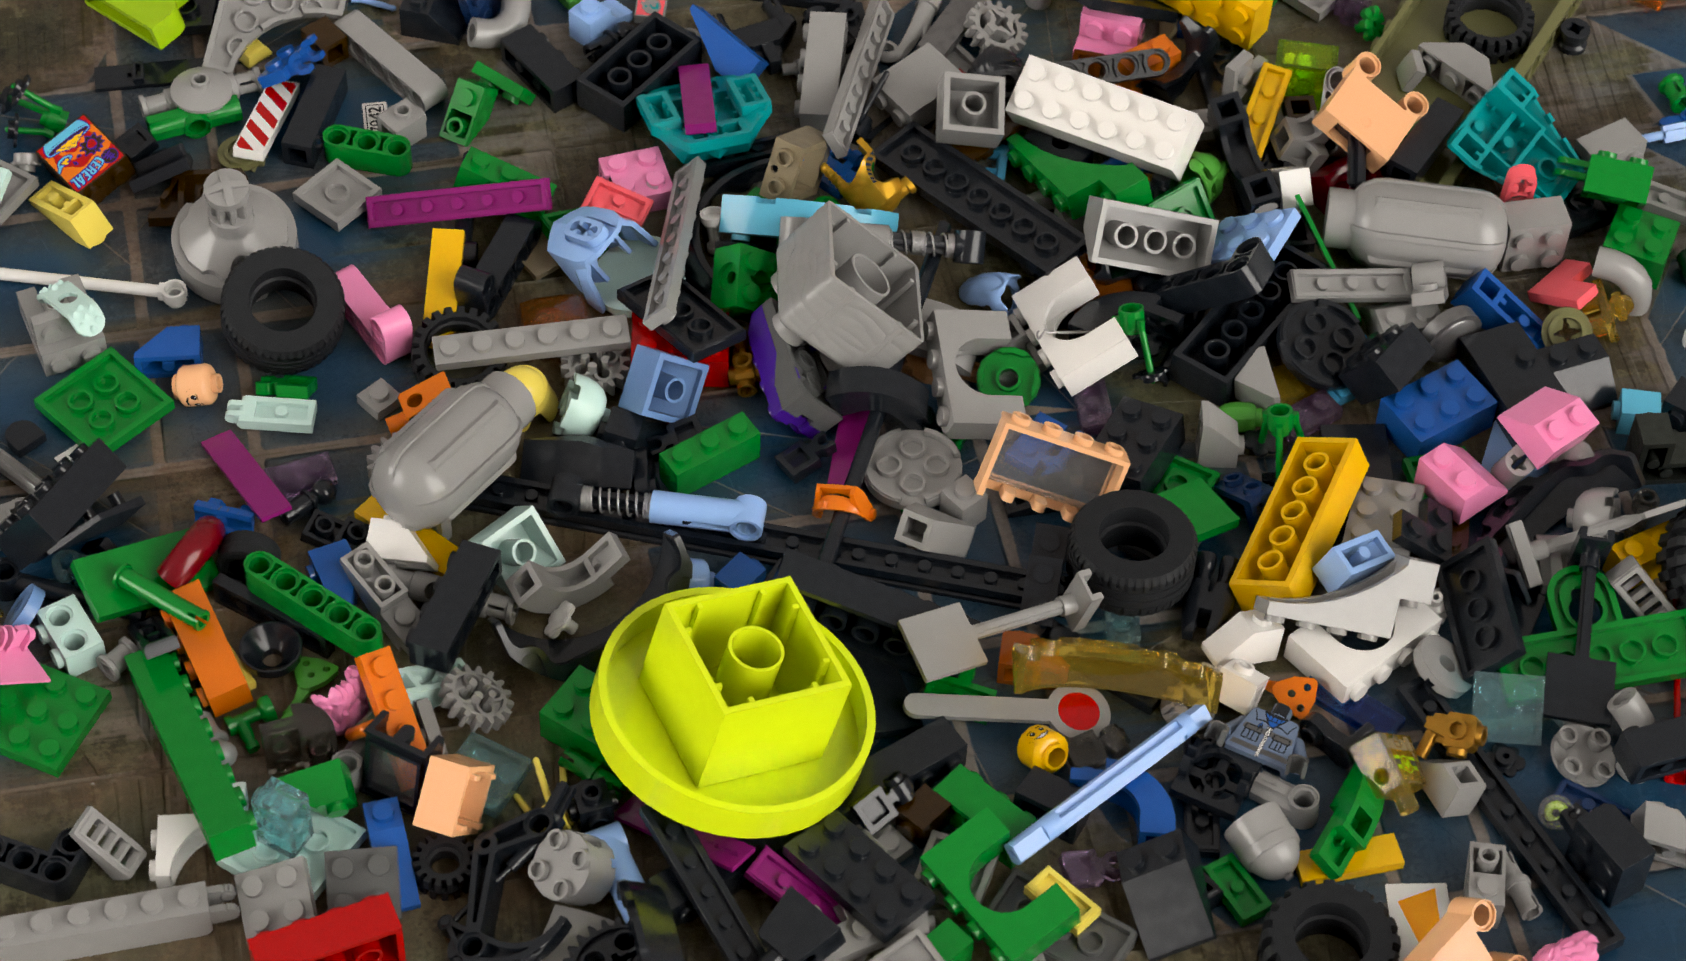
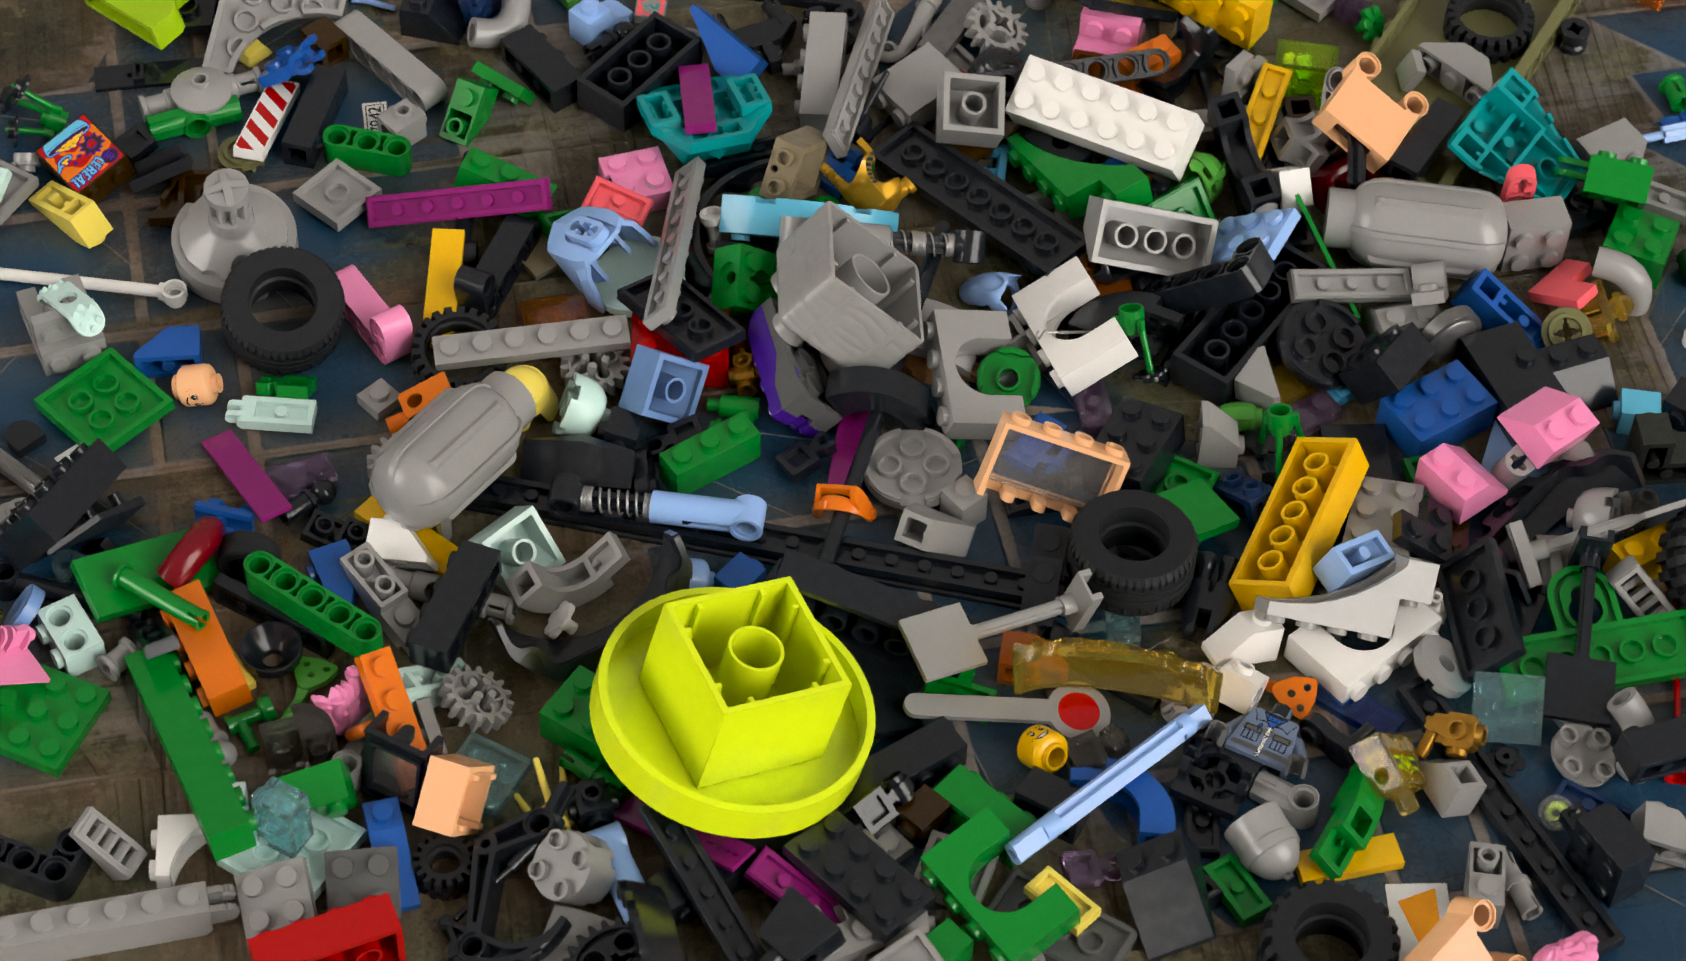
none -> green plant [707,394,761,428]

